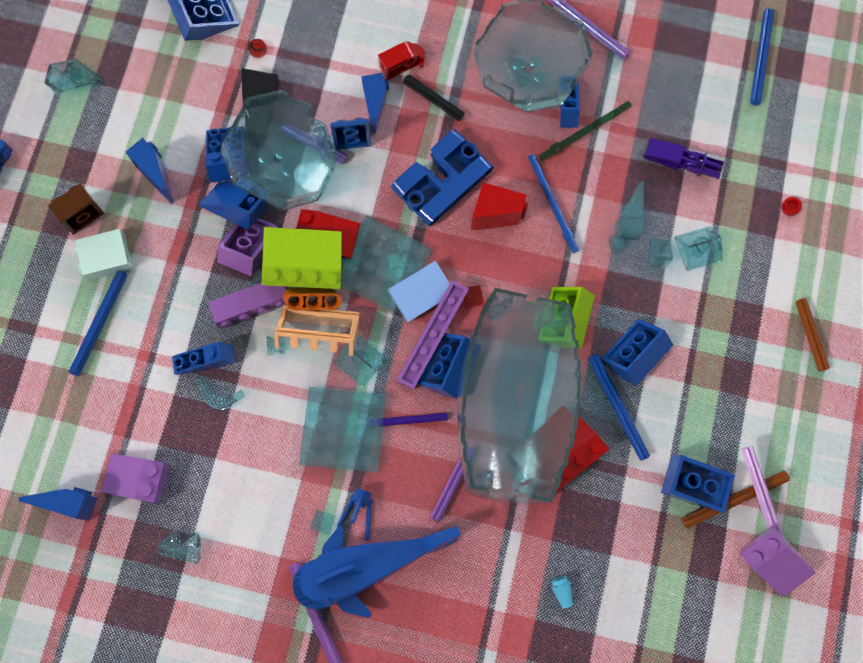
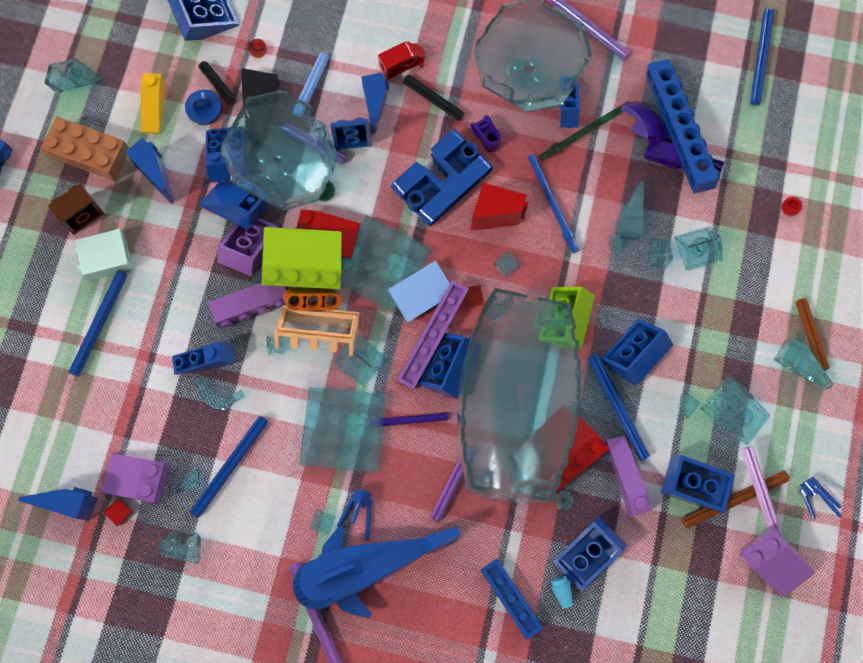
none -> nougat brick [40,116,129,181]
none -> red tile [103,498,133,526]
none -> yellow slope [141,73,166,134]
none -> clear light blue tile [180,468,201,492]
none -> blue tile [185,90,222,126]
none -> blue axle [190,416,268,518]
none -> black axle [198,61,236,105]
none -> light blue axle [293,52,329,117]
none -> clear green piece [314,180,335,201]
none -> dark purple piece [470,115,501,152]
none -> blue plate [480,558,543,640]
none -> clear light blue plate [494,251,520,278]
none -> blue slope [553,516,627,591]
none -> clear light blue plate [554,491,574,510]
none -> medium lavender slope [606,435,653,517]
none -> dark purple slope [621,101,673,143]
none -> blue brick [646,59,720,194]
none -> clear light blue tile [680,391,700,418]
none -> clear light blue slope [700,375,770,445]
none -> clear light blue slope [774,337,833,390]
none -> blue plant [799,476,842,519]

